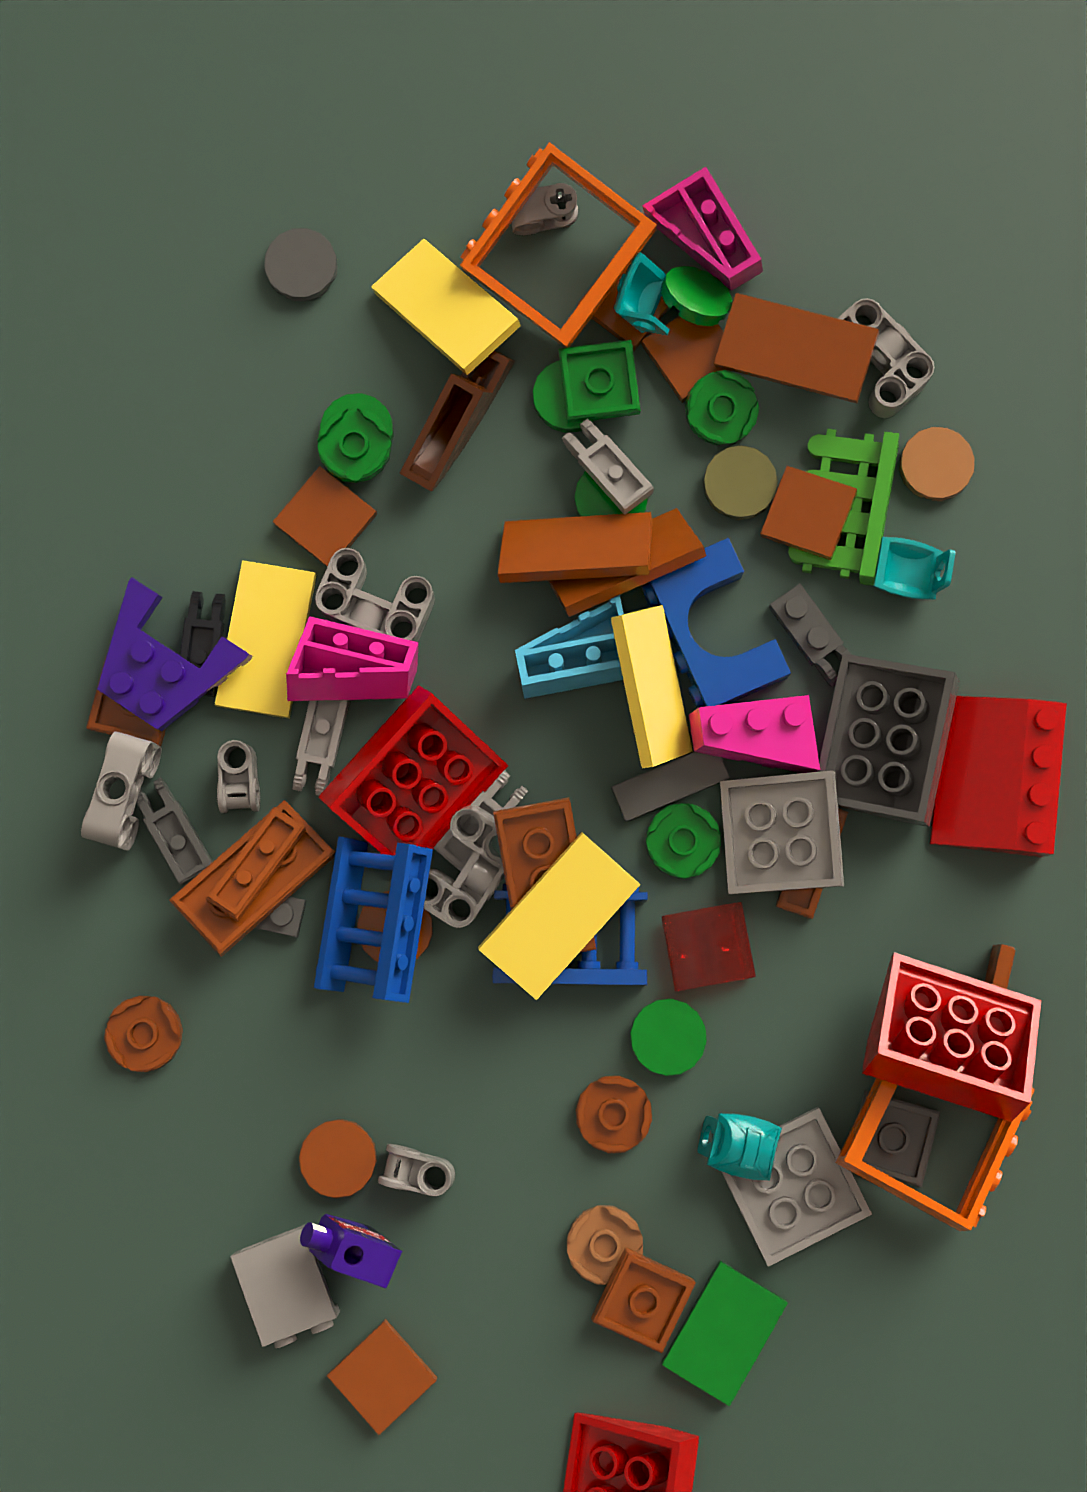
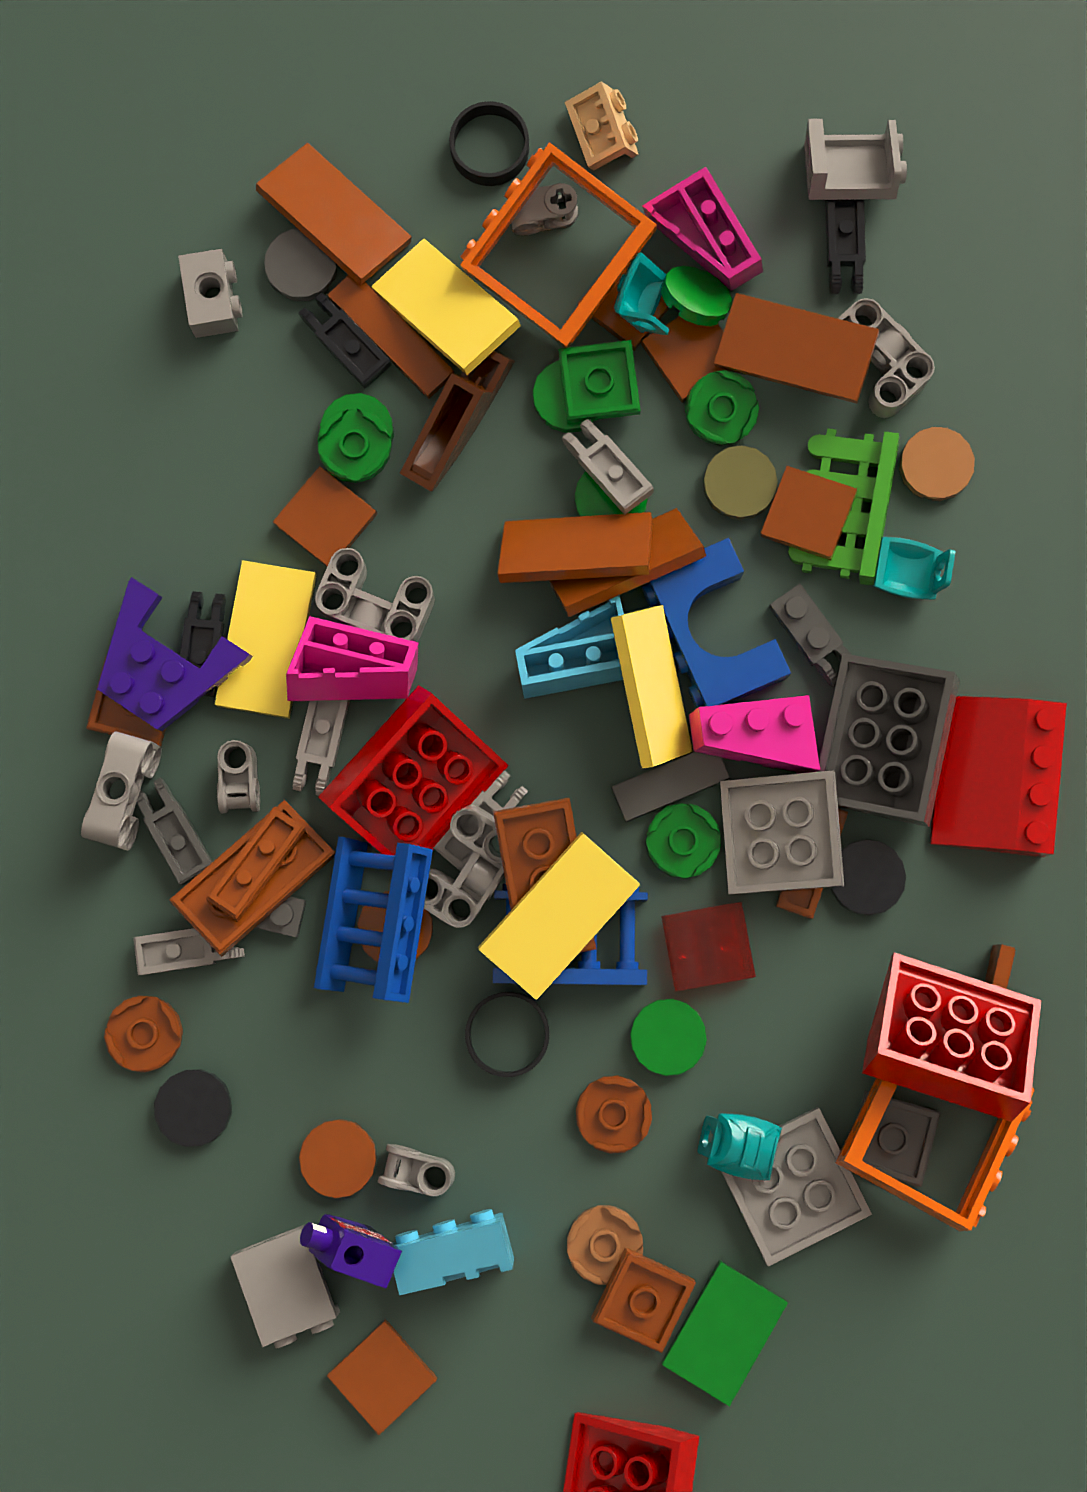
none -> light grey hinge [133,928,245,975]
none -> black tile [154,1069,232,1147]
none -> light grey brick [178,249,243,338]
none -> dark orange tile [256,143,412,286]
none -> black hinge [299,293,392,389]
none -> dark orange tile [327,275,455,399]
none -> medium azure wedge [393,1209,514,1295]
none -> black tyre [449,101,529,186]
none -> black tyre [465,992,550,1077]
none -> tan bracket [565,81,639,170]
none -> light grey panel [804,119,907,200]
none -> black hinge [825,199,866,294]
none -> black tile [831,839,906,915]

